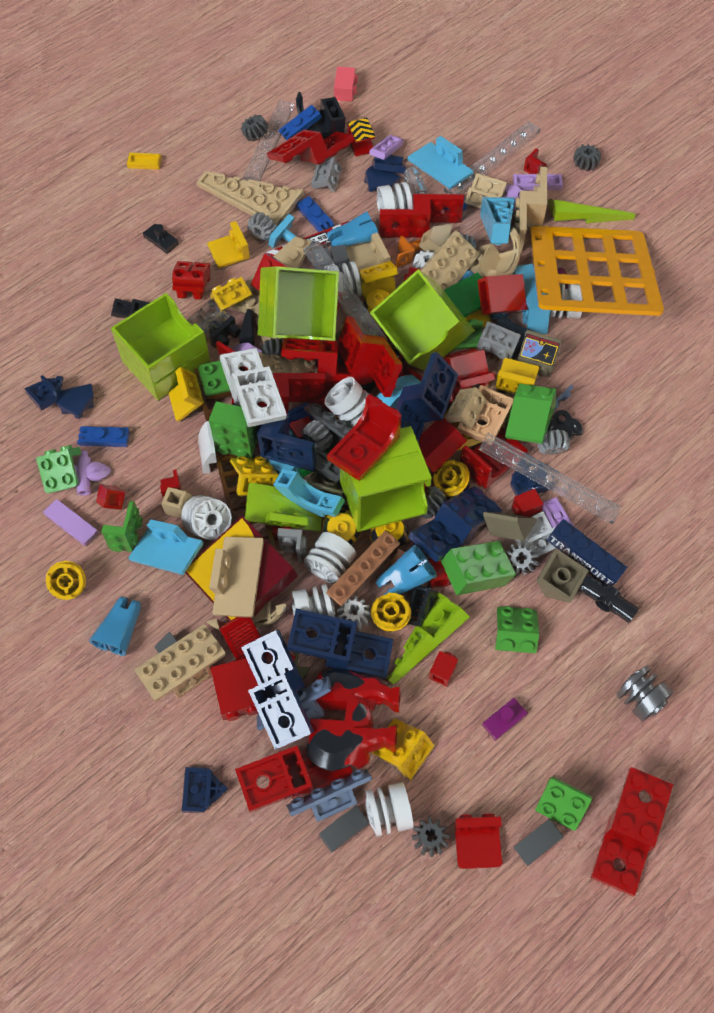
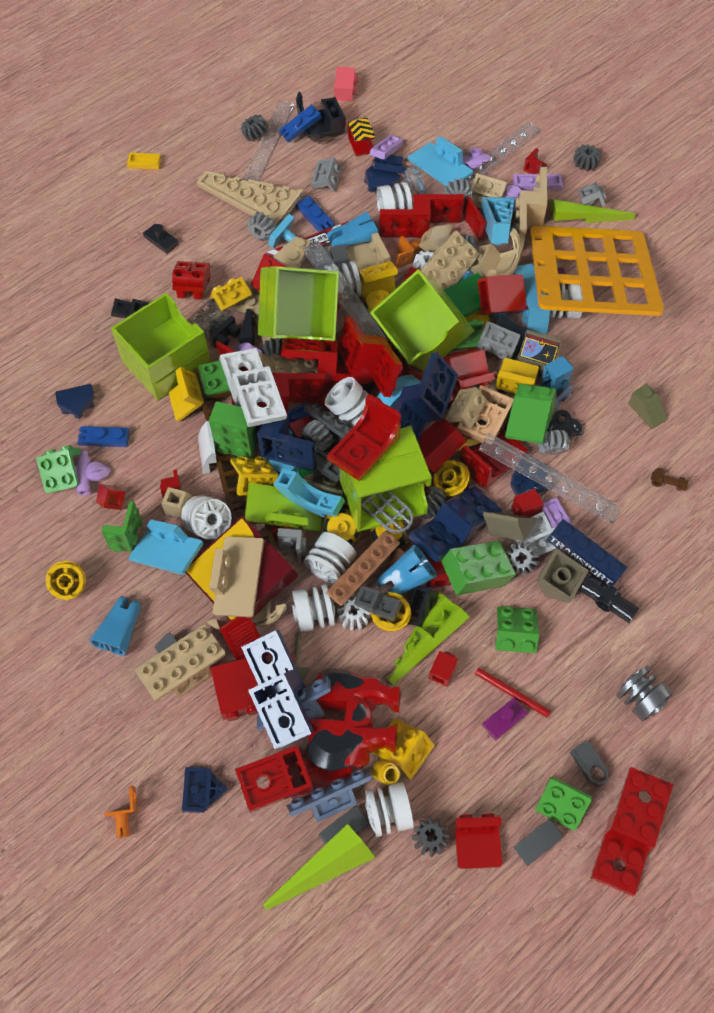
dark blue slope [24,375,64,411] -> none
lavender tile [43,499,99,547] -> none
yellow bracket [207,221,250,268] -> none
red bracket [266,130,354,165] -> none
dark blue bracket [287,608,394,680] -> none
none -> orange bracket [104,786,138,838]
none -> lime wedge [263,824,375,910]
none -> dark grey slope [354,586,402,622]
none -> light grey window [361,491,413,534]
none -> yellow brick [372,760,400,785]
none -> light grey gear [444,177,472,202]
none -> lavender plate [463,148,491,169]
none -> red window [463,196,487,241]
none -> red bar [475,667,551,718]
none -> dark azure brick [540,356,574,395]
none -> dark grey piece [570,740,609,786]
none -> light grey bracket [578,182,607,206]
none -> olive slope [628,384,667,429]
none -> reddish brown bar [650,468,689,491]

